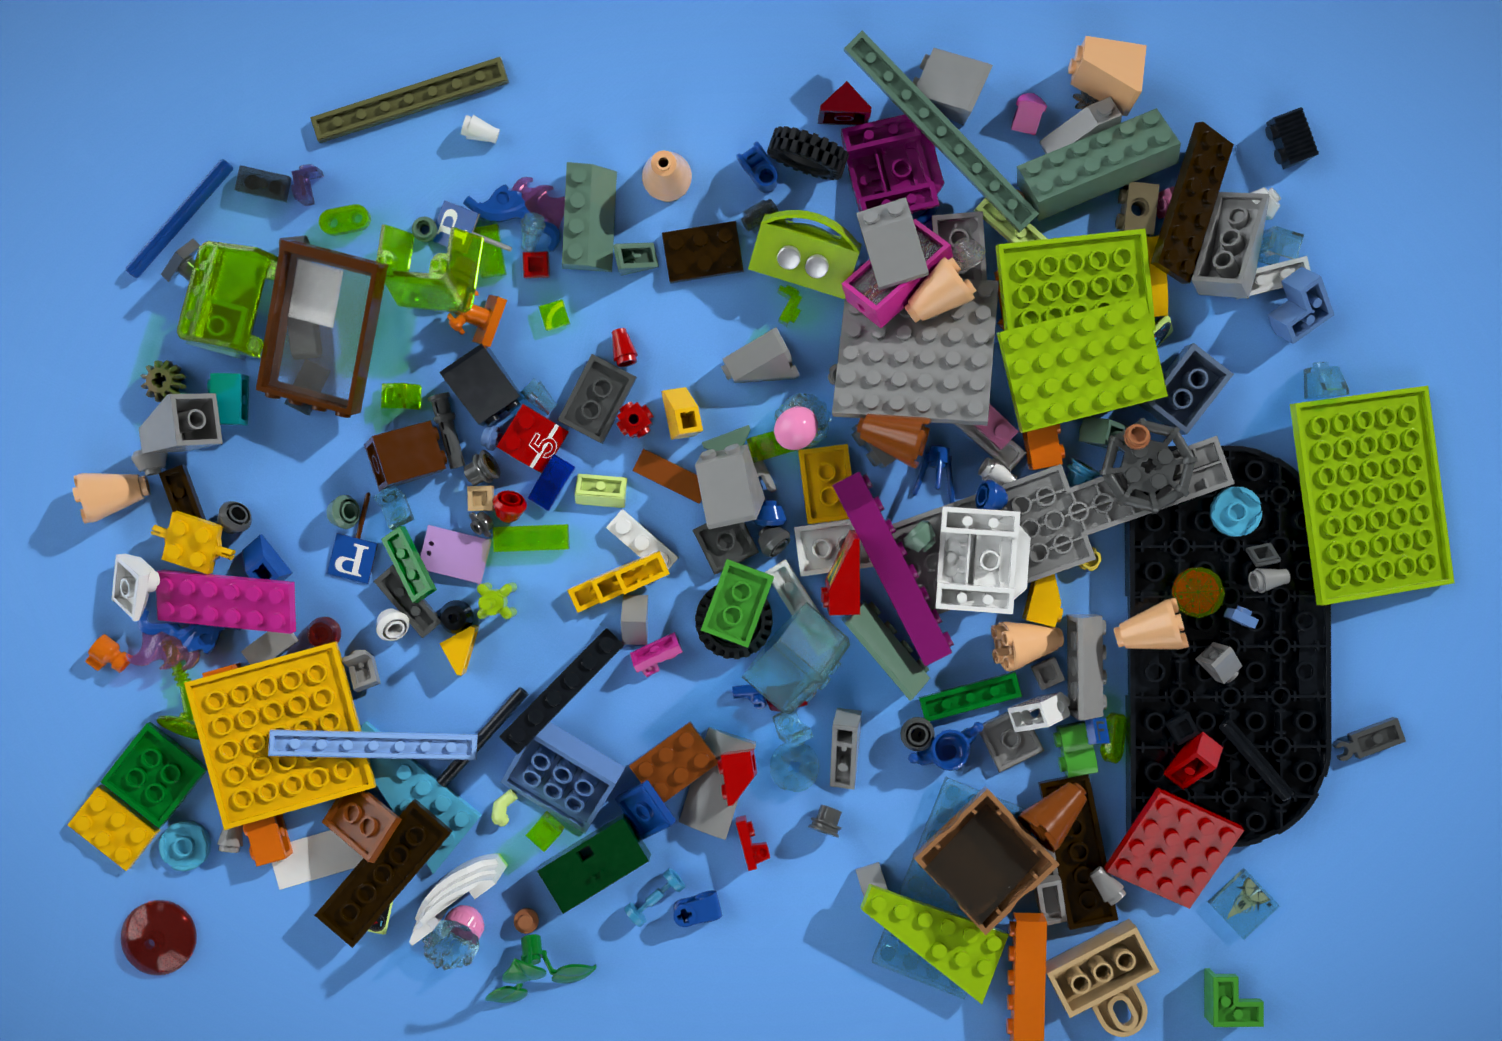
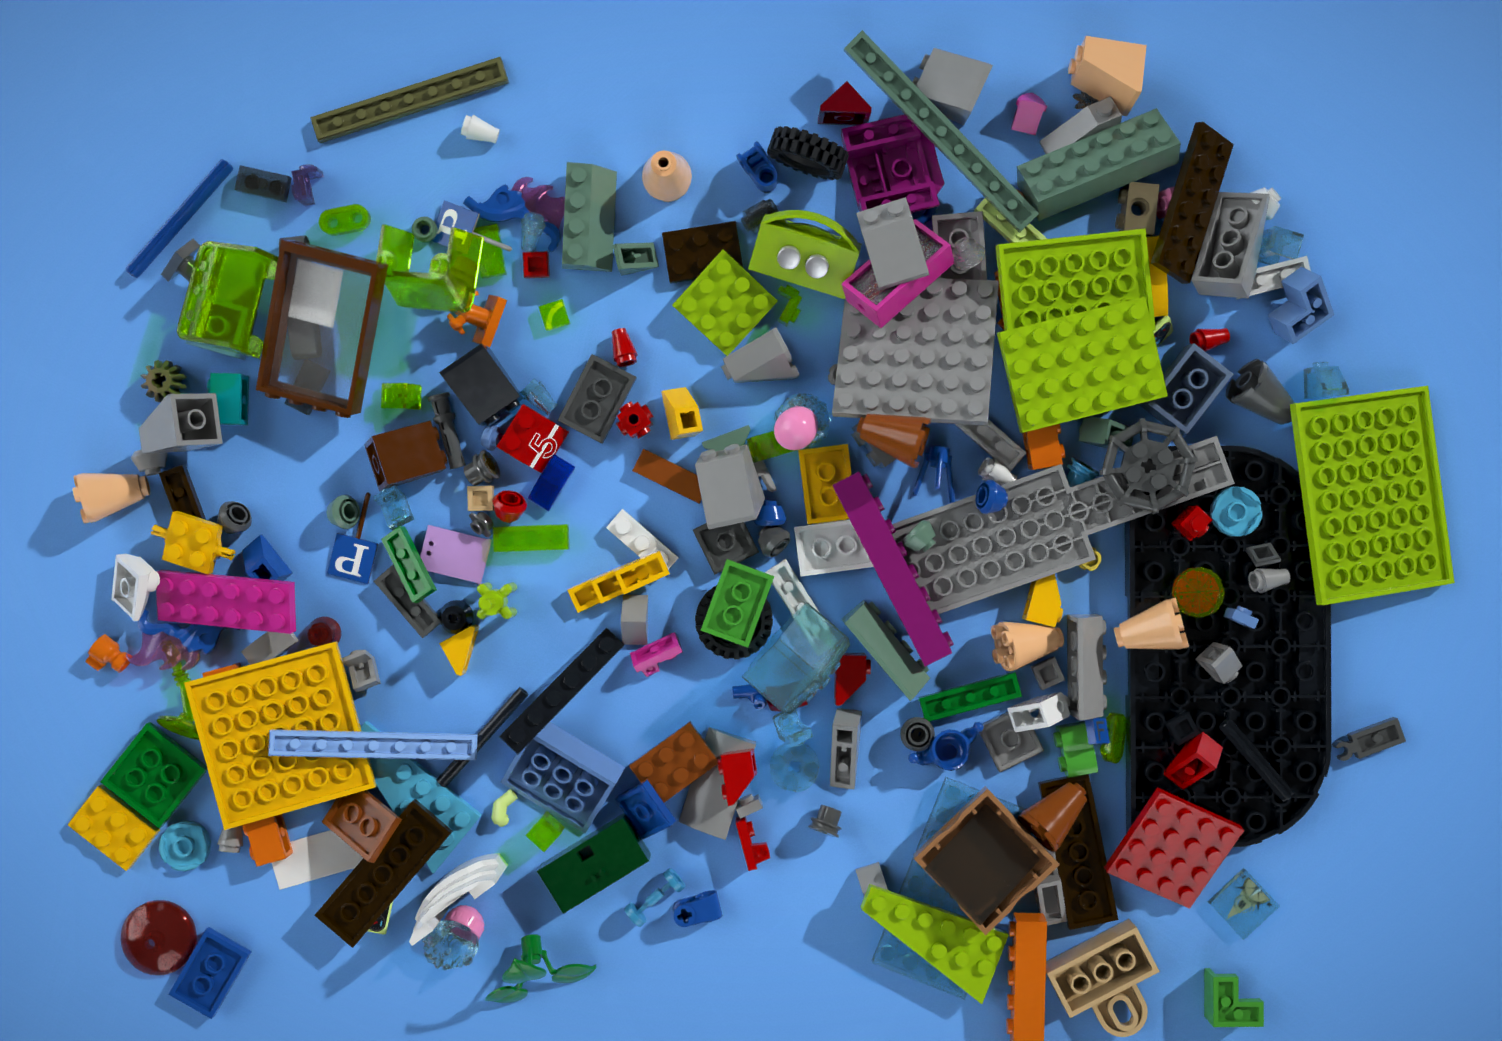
white cone [376,608,410,641] -> none
nougat plate [514,908,539,934] -> none
yellowish green slope [575,474,627,508] -> none
red slope [821,530,860,615] -> none
light nougat cone [904,257,977,323] -> none
white slope [935,506,1031,614] -> none
bright pink plate [974,403,1019,450] -> none
light grey cone [1089,866,1126,906] -> none
nougat plate [1124,424,1151,450] -> none
black brick [1265,107,1319,169] -> none
none -> blue plate [168,927,252,1019]
none -> lime plate [672,249,778,356]
none -> light grey plate [736,794,763,819]
none -> red slope [834,653,871,706]
none -> red brick [1171,506,1212,541]
none -> red cone [1189,328,1230,352]
none -> dark grey cone [1226,359,1295,425]

